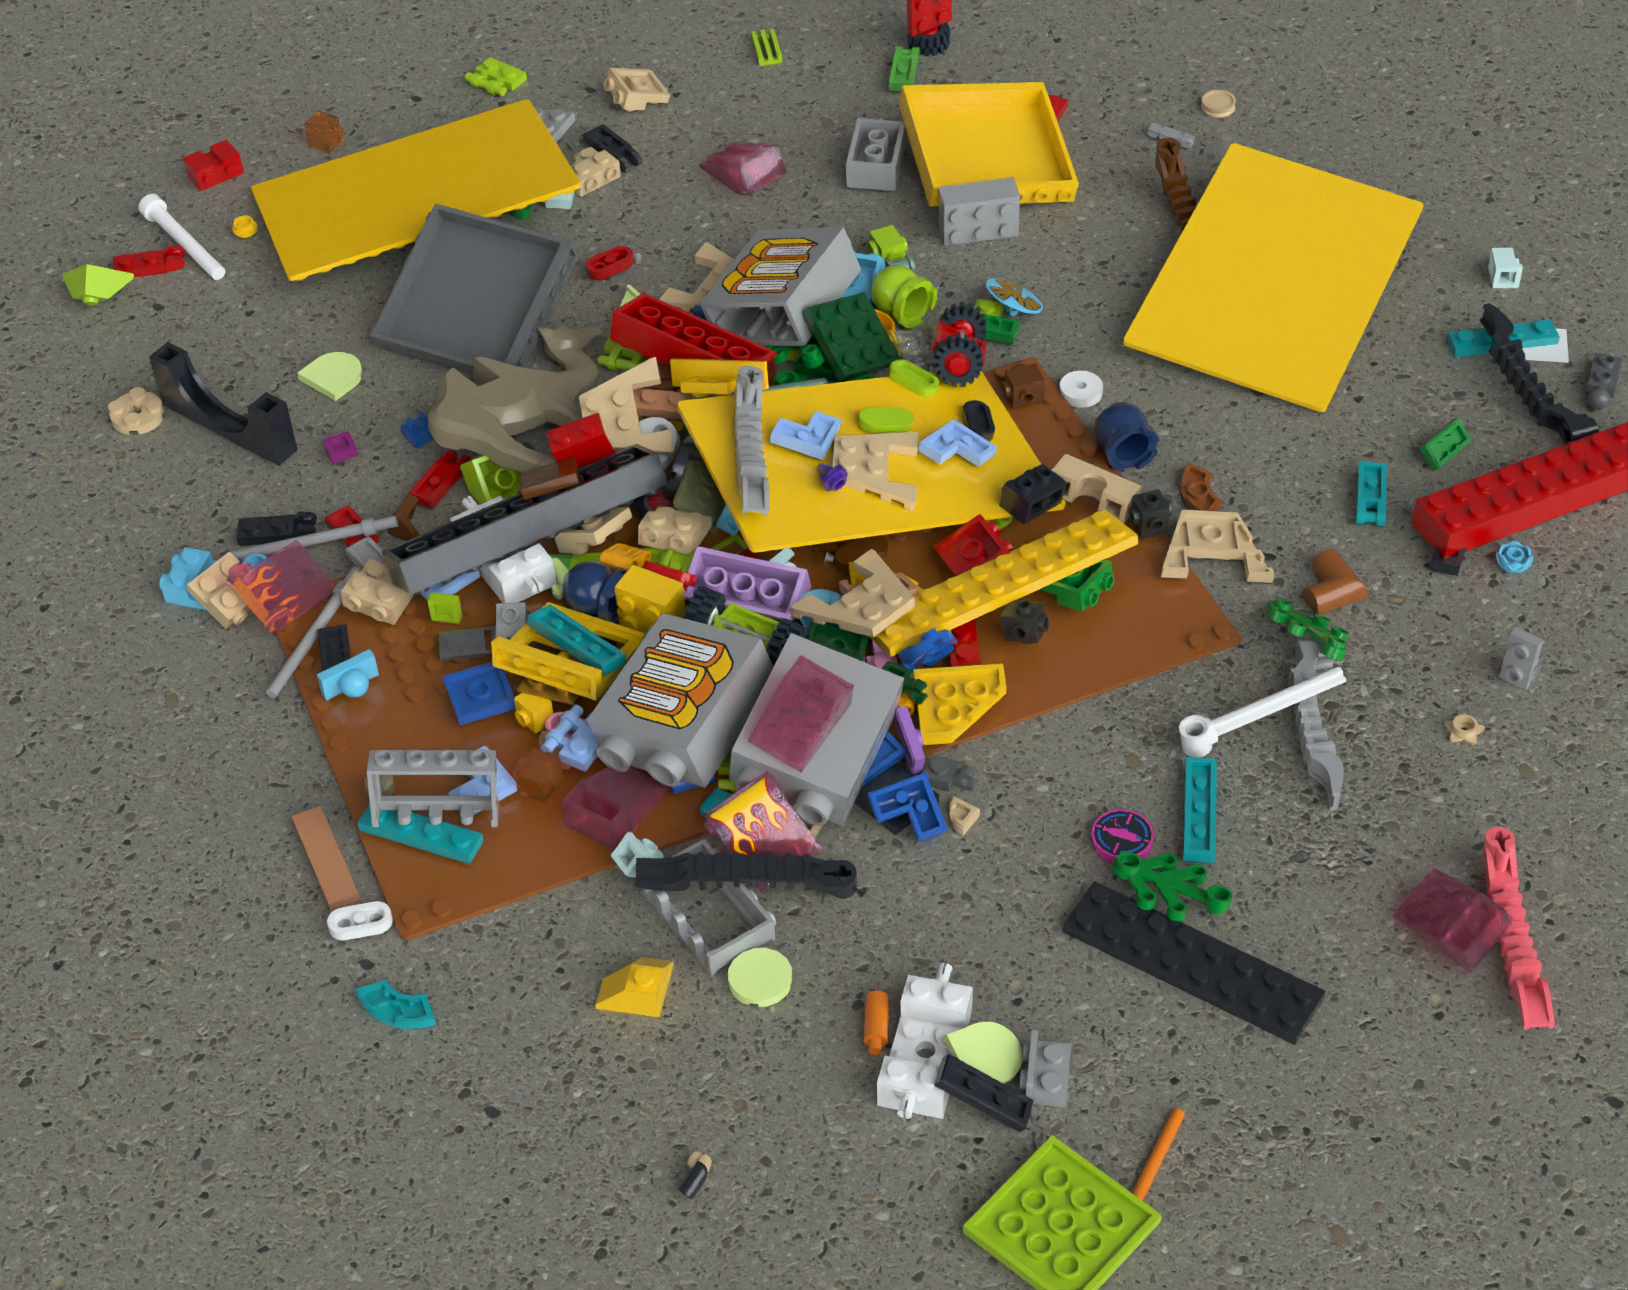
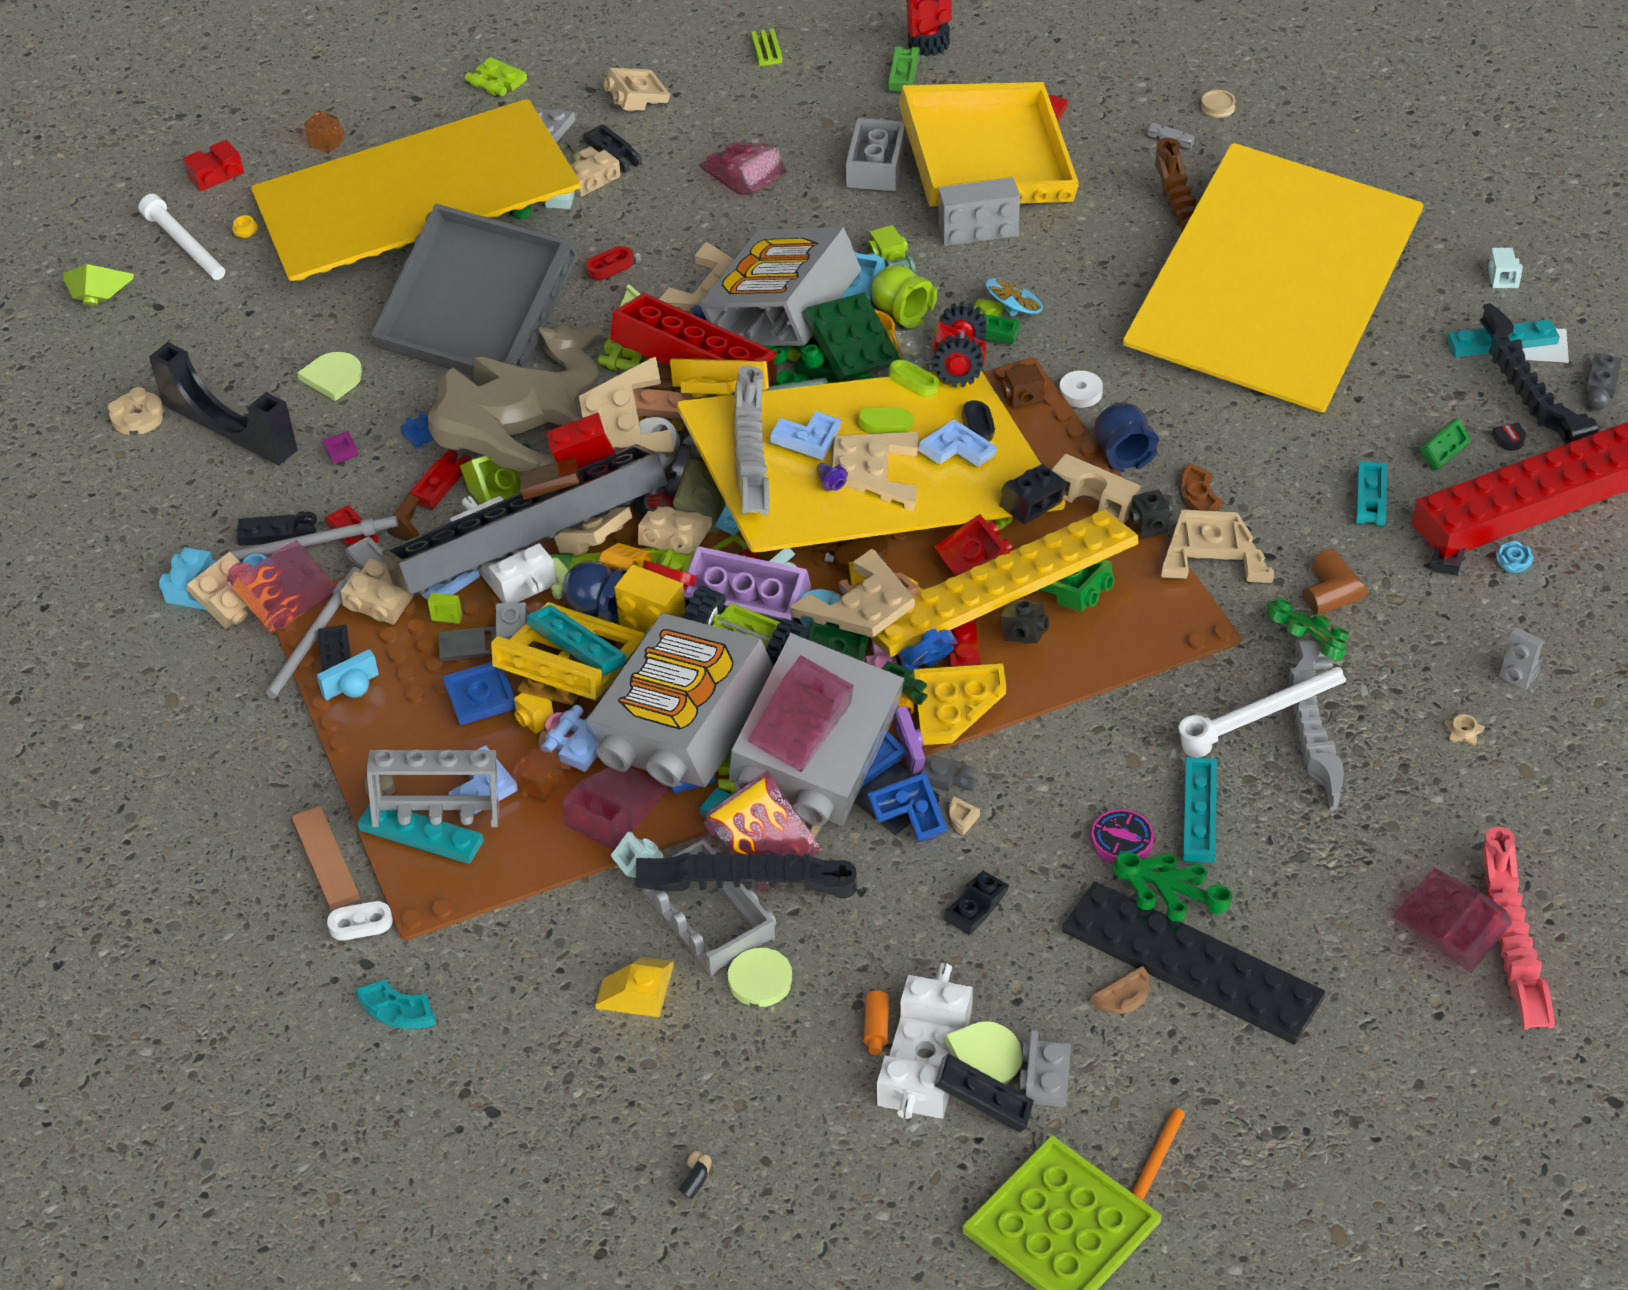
red hinge [113,245,185,278] -> none
none -> black slope [944,871,1009,935]
none -> medium nougat tile [1090,966,1149,1014]
none -> black tile [1492,422,1526,451]

